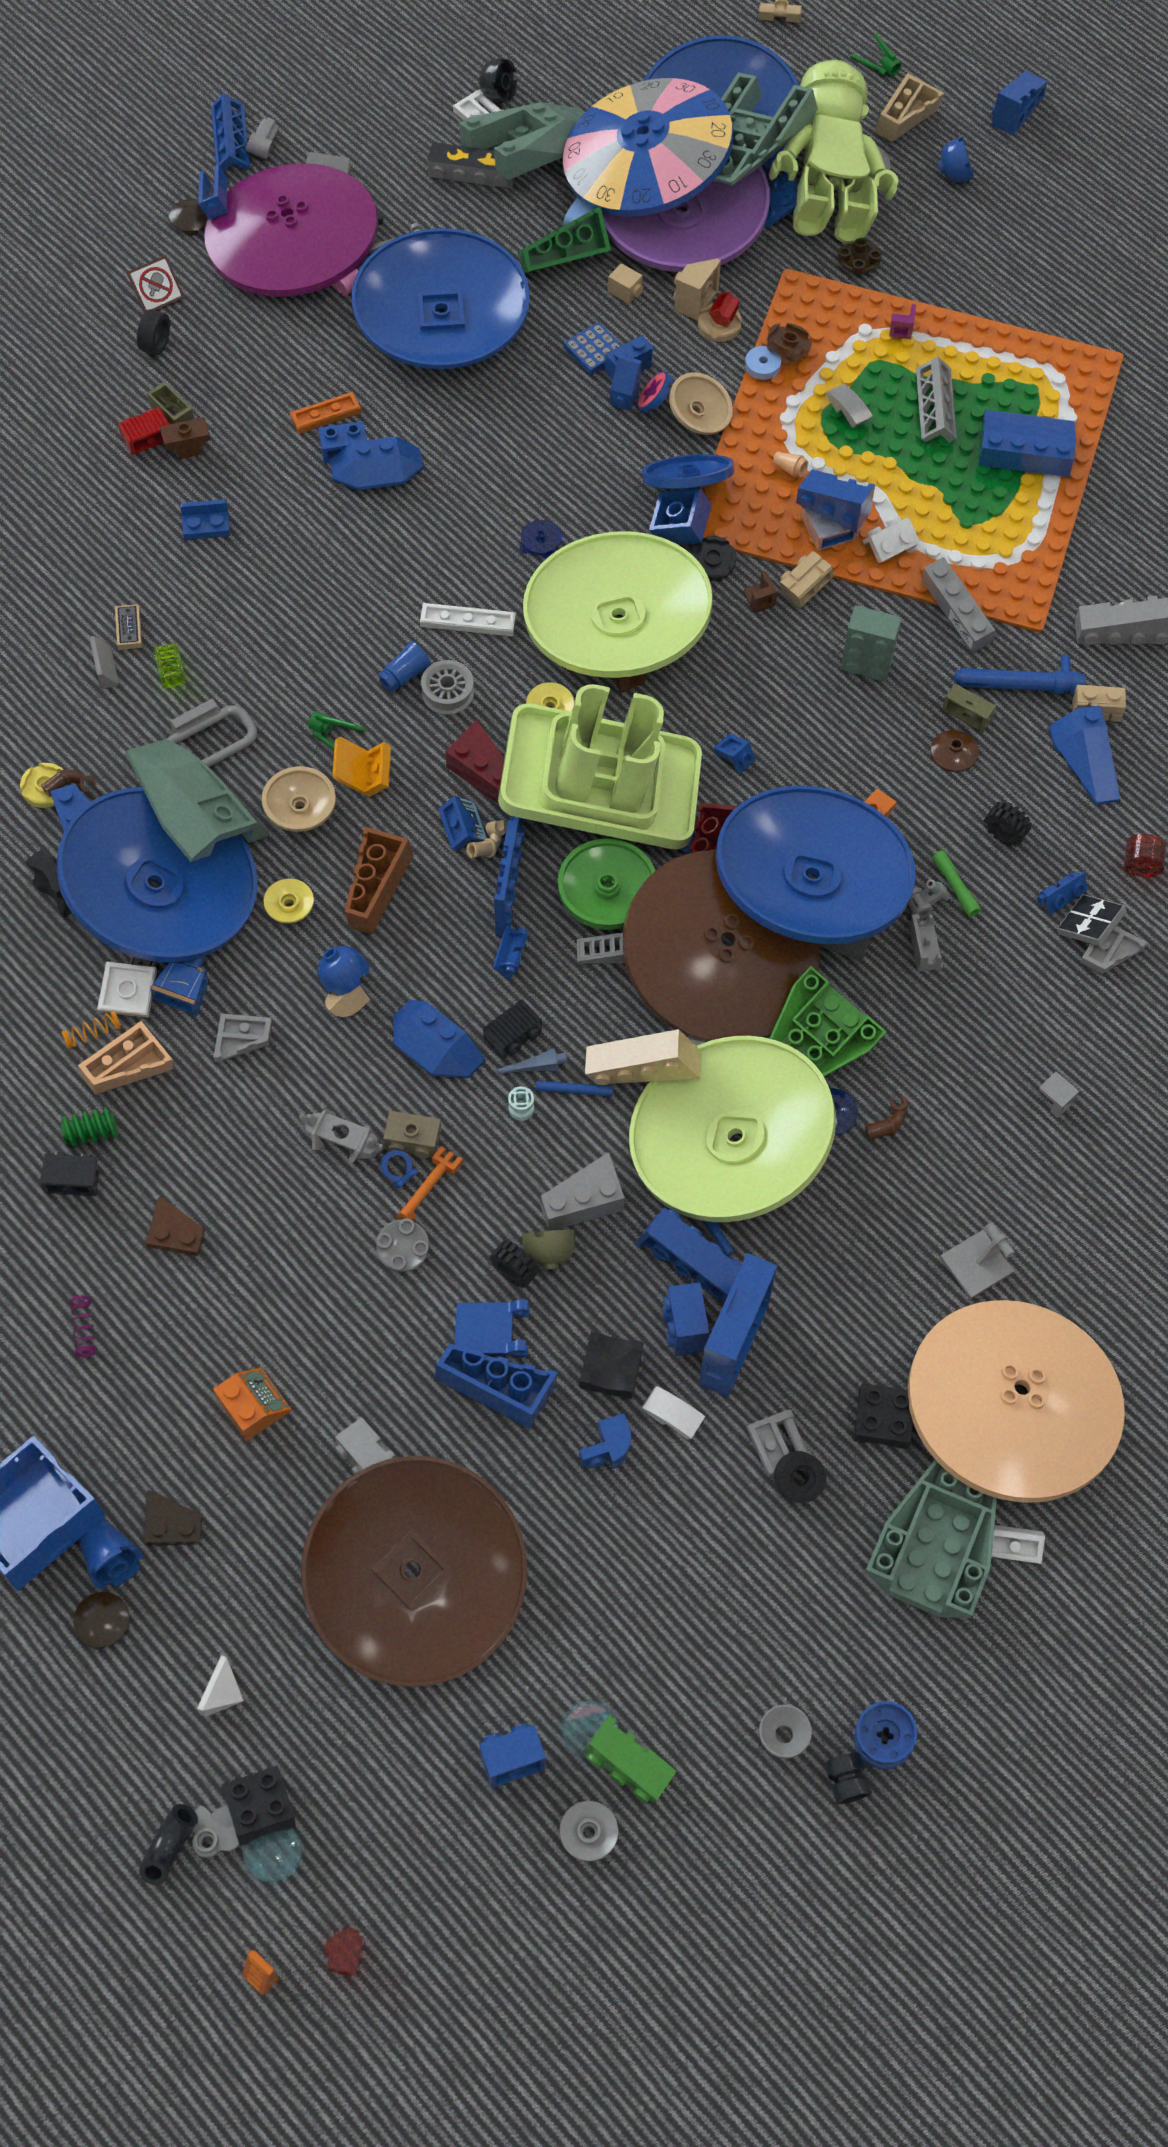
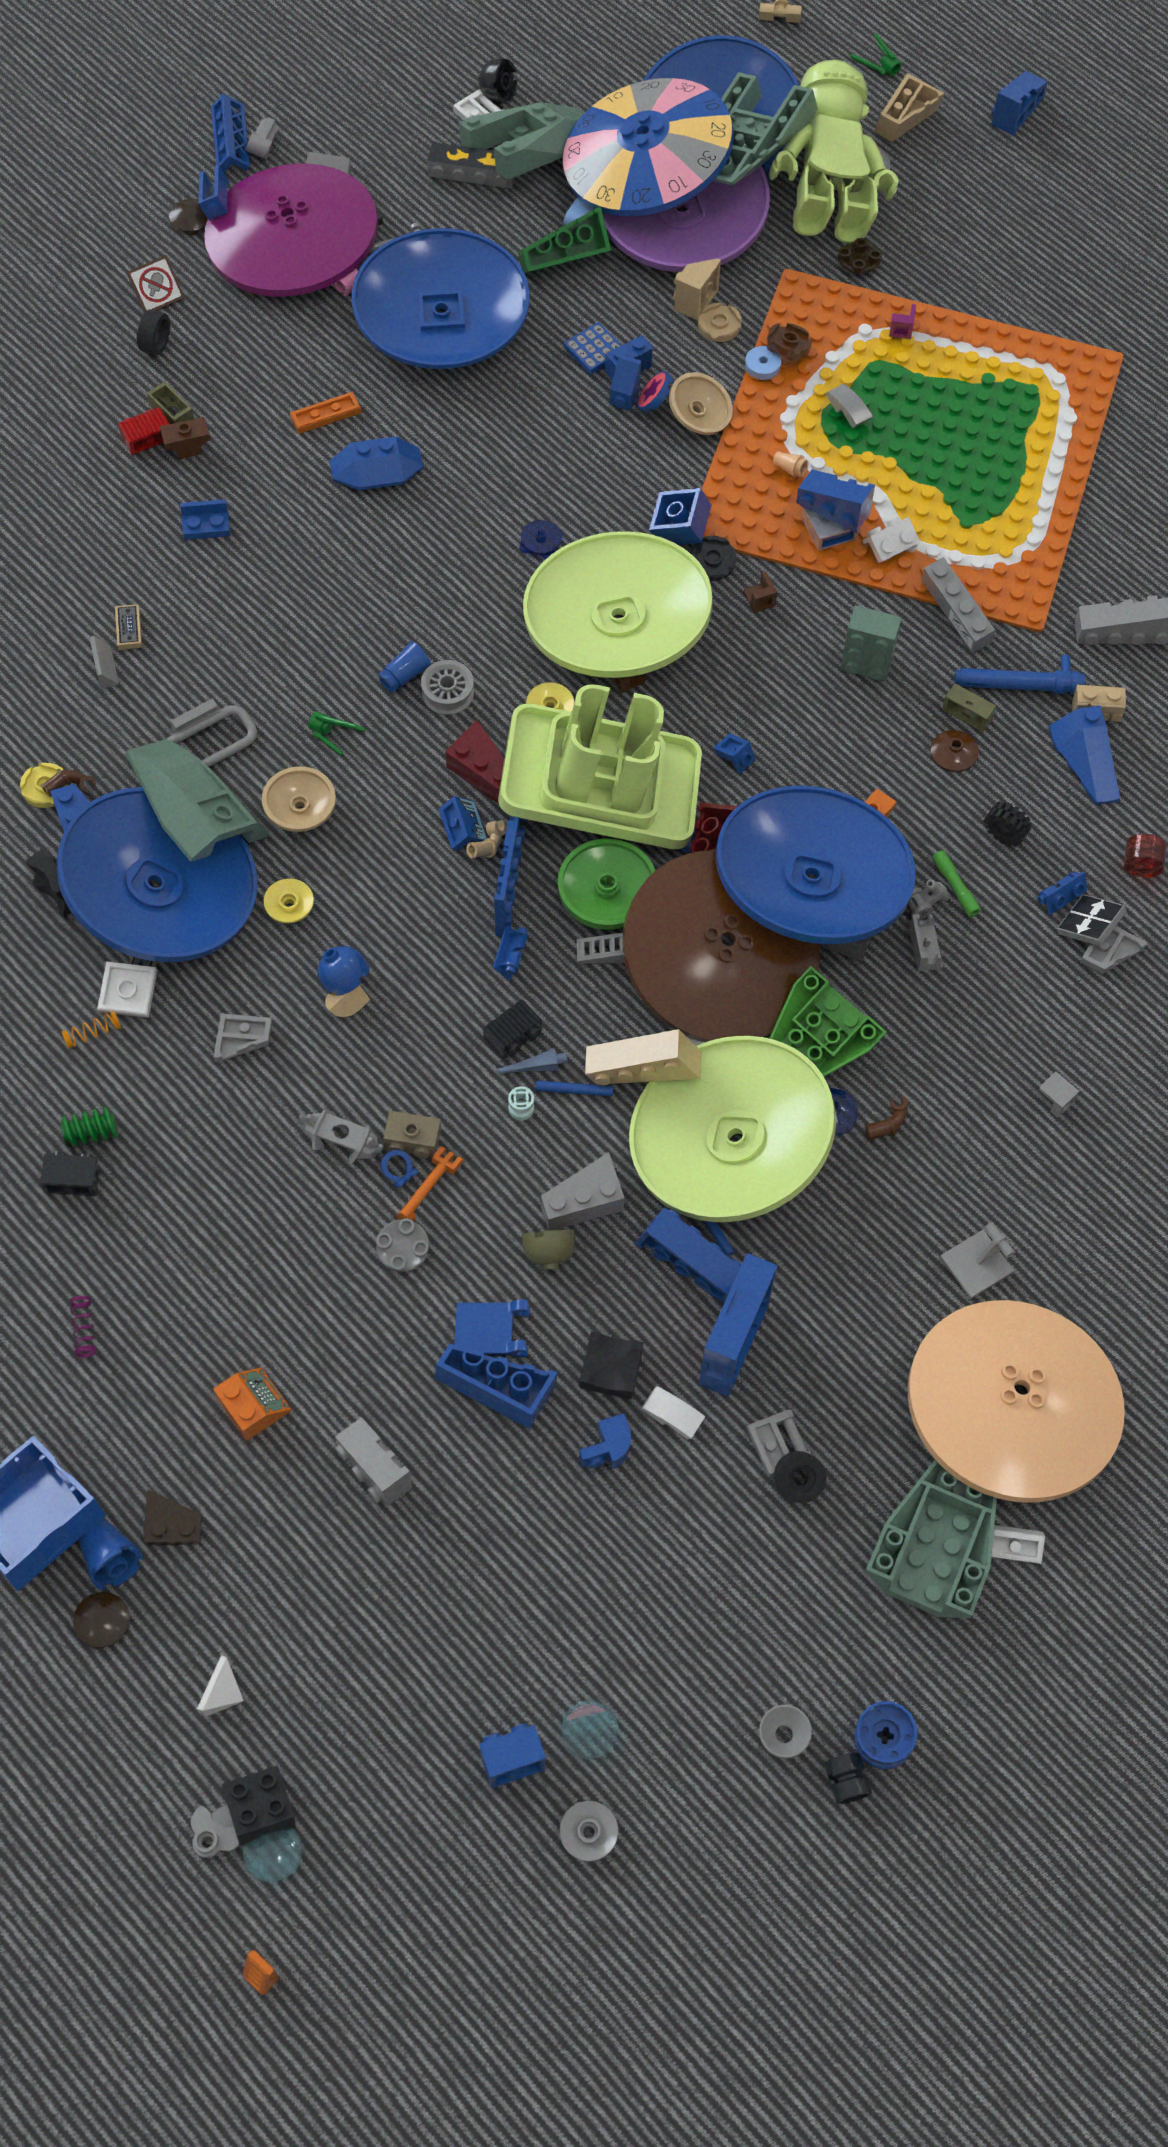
light nougat wedge [78,1021,173,1095] -> none
black cylinder [139,1804,198,1885] -> none
reddish brown wing [146,1197,205,1256] -> none
blue torso [150,957,208,1016] -> none
clear neon green slope [154,643,186,688] -> none
reddish brown dish [301,1456,527,1687] -> none
blue brick [318,421,367,464] -> none
clear red brick [324,1928,365,1977] -> none
light orange bracket [333,737,391,797] -> none
dark orange wedge [345,826,413,934] -> none
blue wedge [393,999,486,1078] -> none
white tile [420,603,516,636] -> none
black tyre [489,1240,540,1288] -> none
bright green wedge [582,1715,677,1804] -> none
tan brick [608,263,643,304] -> none
blue dish [642,454,734,490] -> none
blue brick [662,1282,709,1356] -> none
red piece [709,292,740,328] -> none
blue bracket [764,172,799,228] -> none
tan brick [780,551,834,608] -> none
black brick [854,1383,913,1449] -> none
light grey fence [916,357,957,443] -> none
blue cylinder [937,136,974,183] -> none
blue slope [979,410,1076,477] -> none

